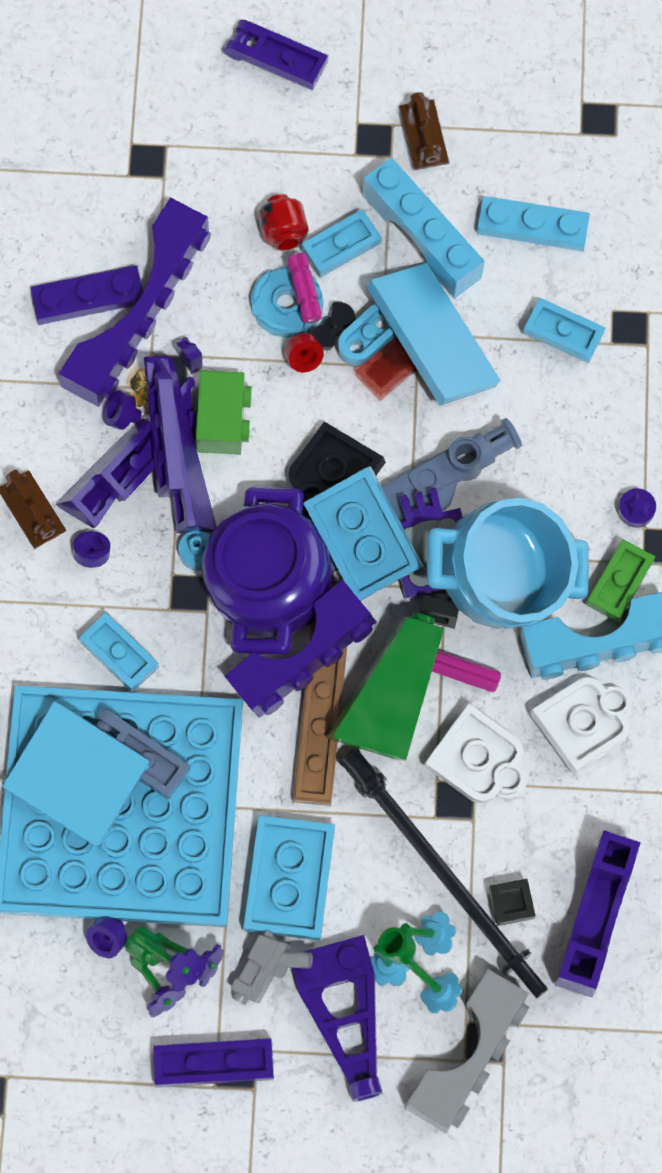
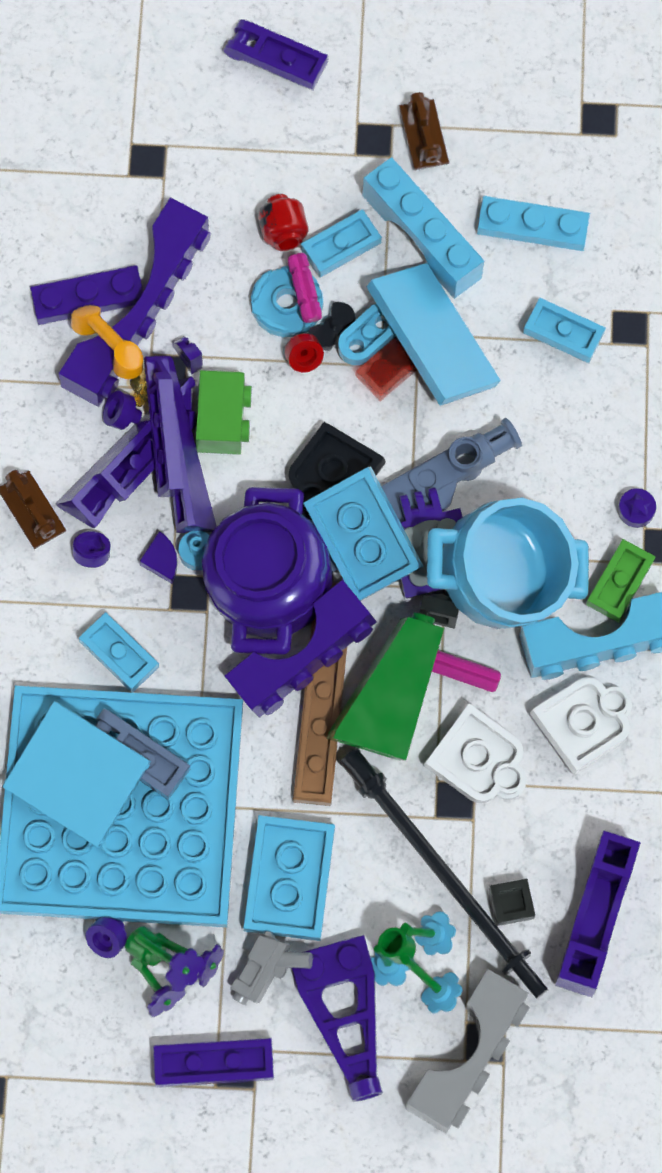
none -> light orange bar [71,305,143,379]
none -> dark purple tile [140,531,177,584]

